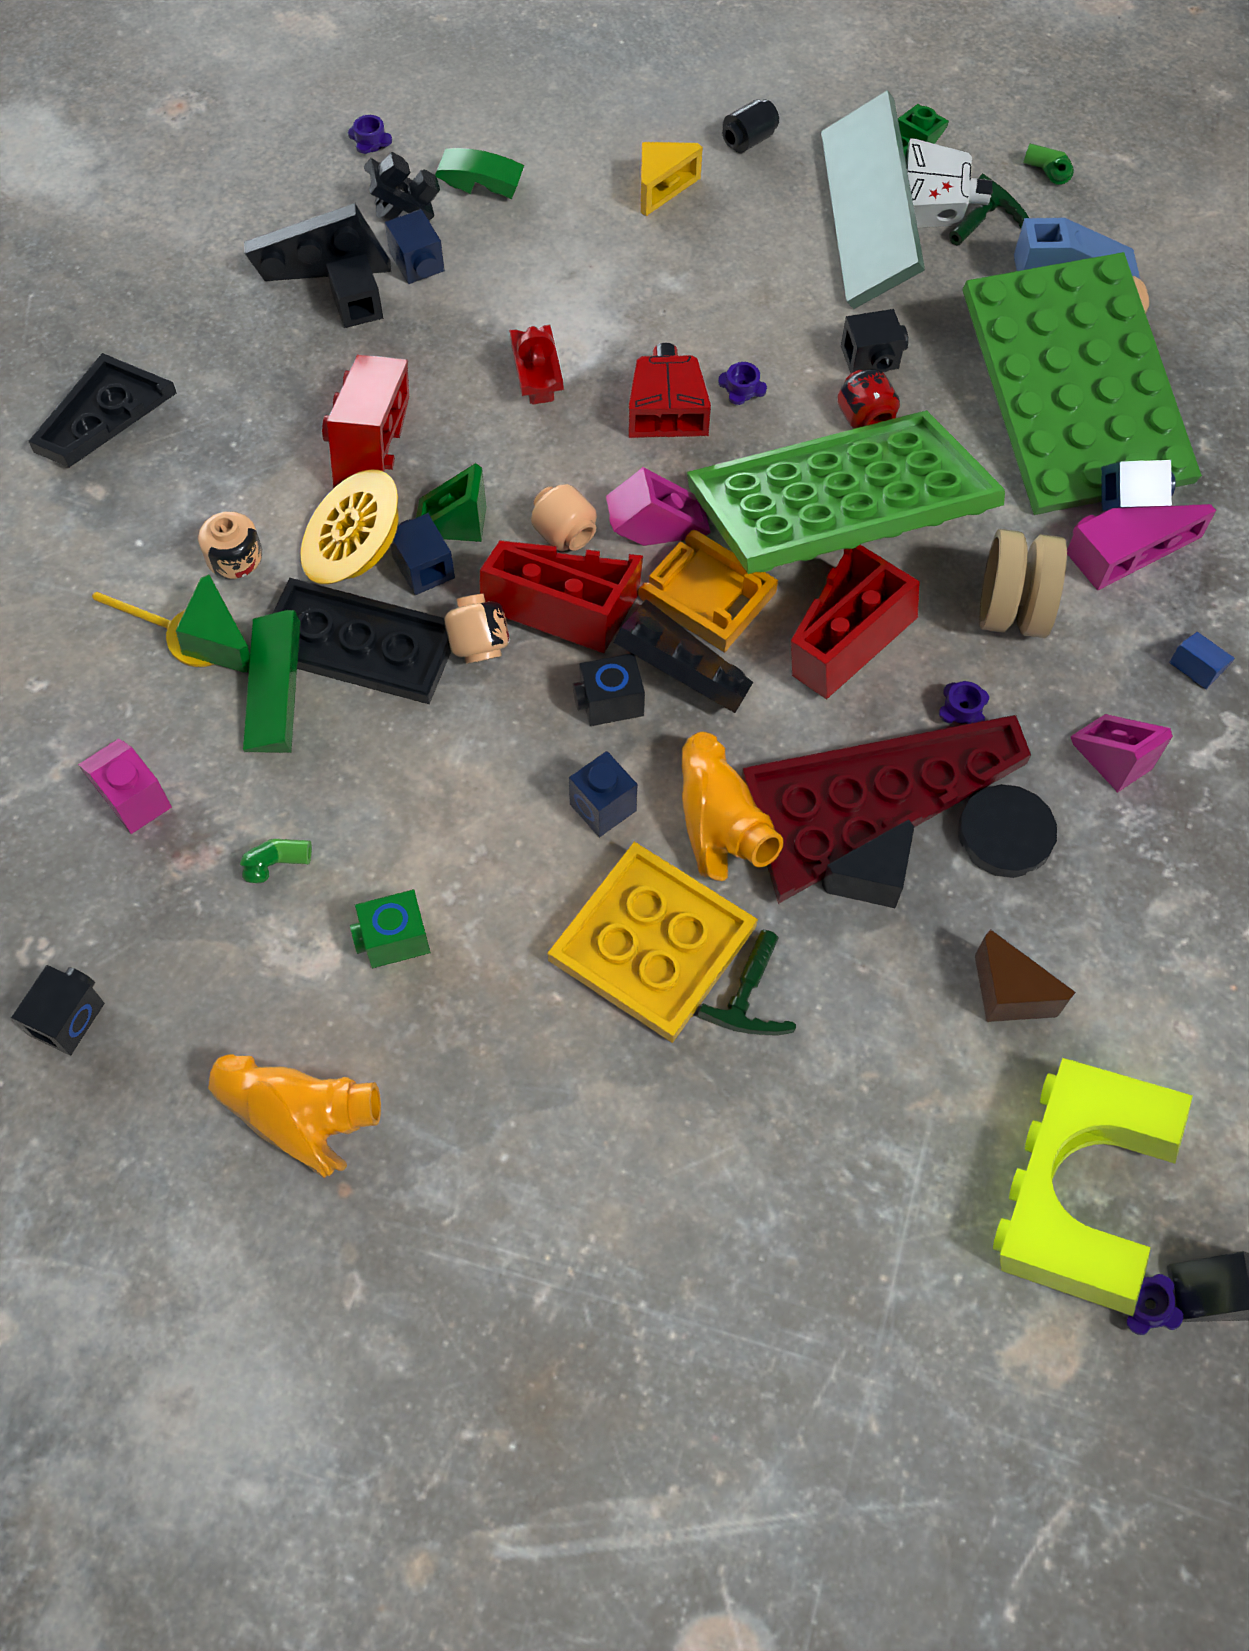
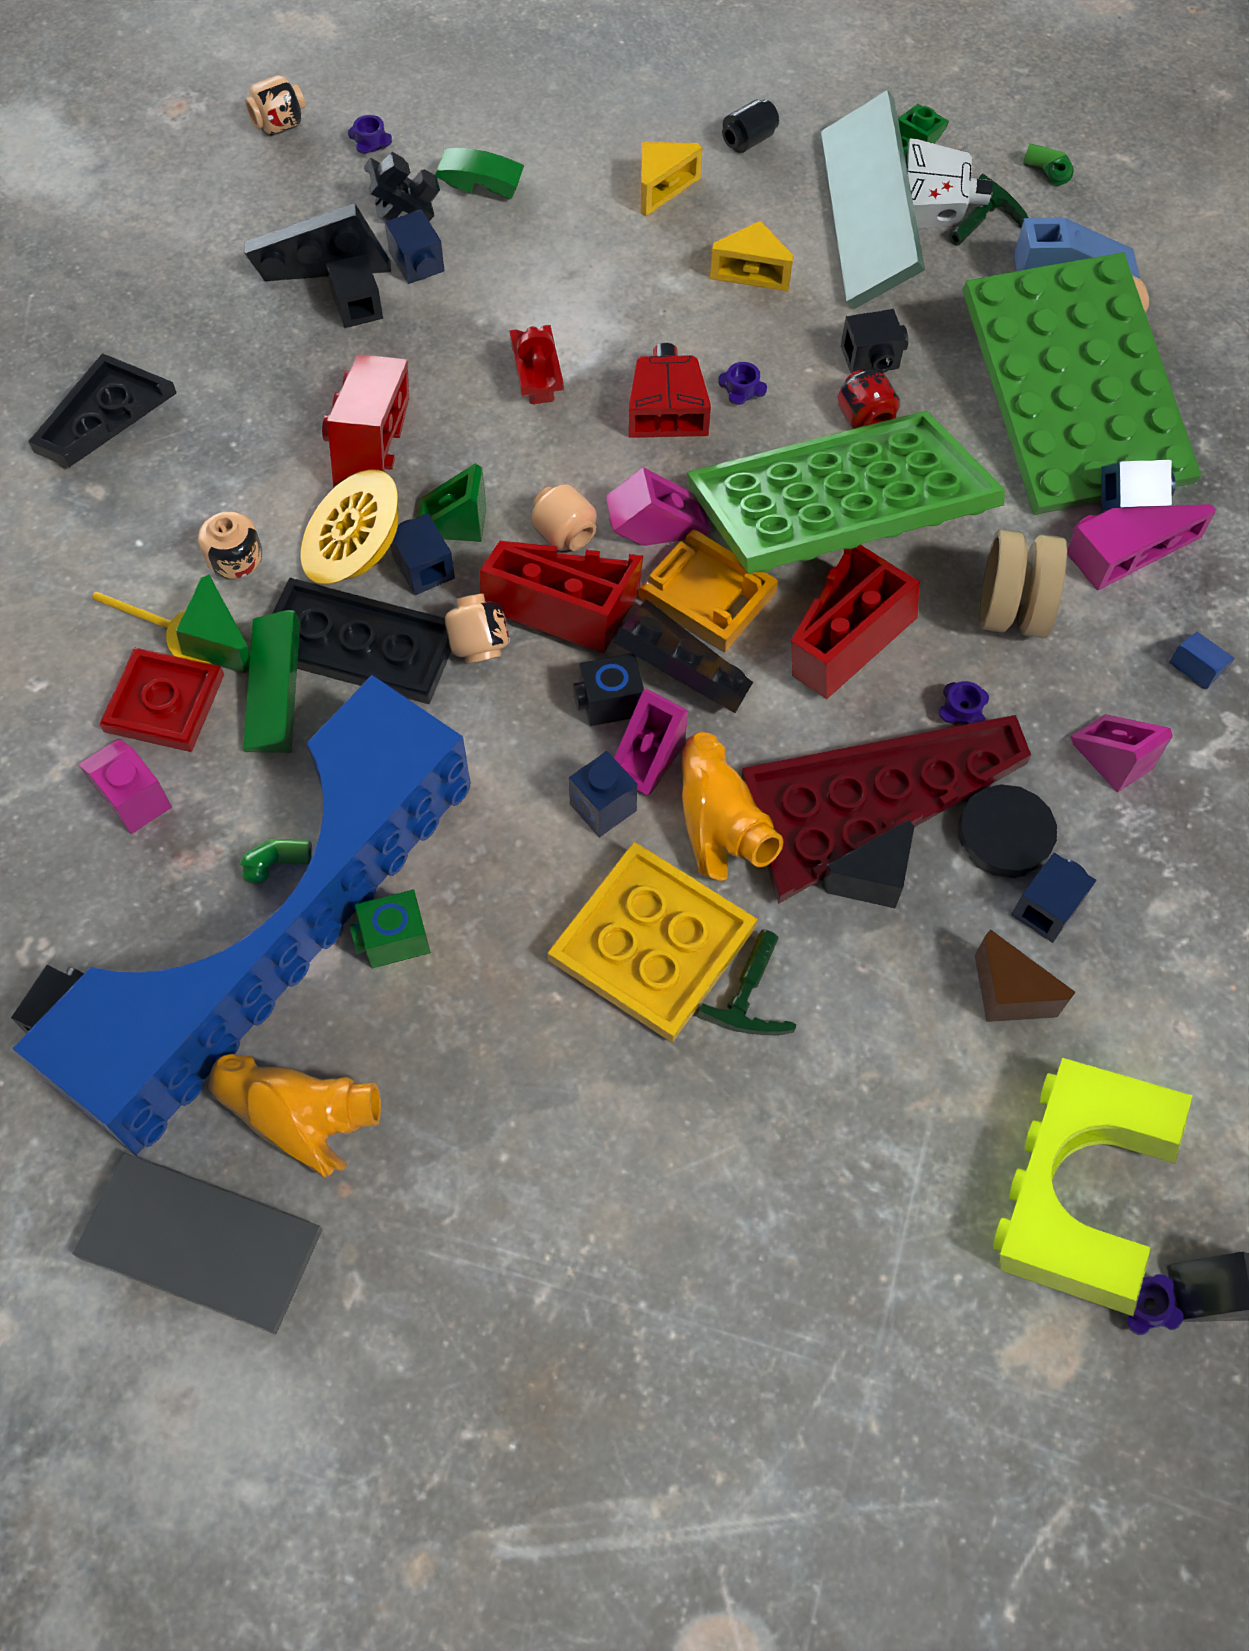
none -> blue arch [12,675,471,1156]
none -> dark grey tile [72,1152,322,1335]
none -> red tile [99,647,224,752]
none -> light nougat head [245,75,306,135]
none -> dark pink slope [614,689,688,796]
none -> yellow slope [710,220,794,292]
none -> dark blue brick [1011,852,1097,943]

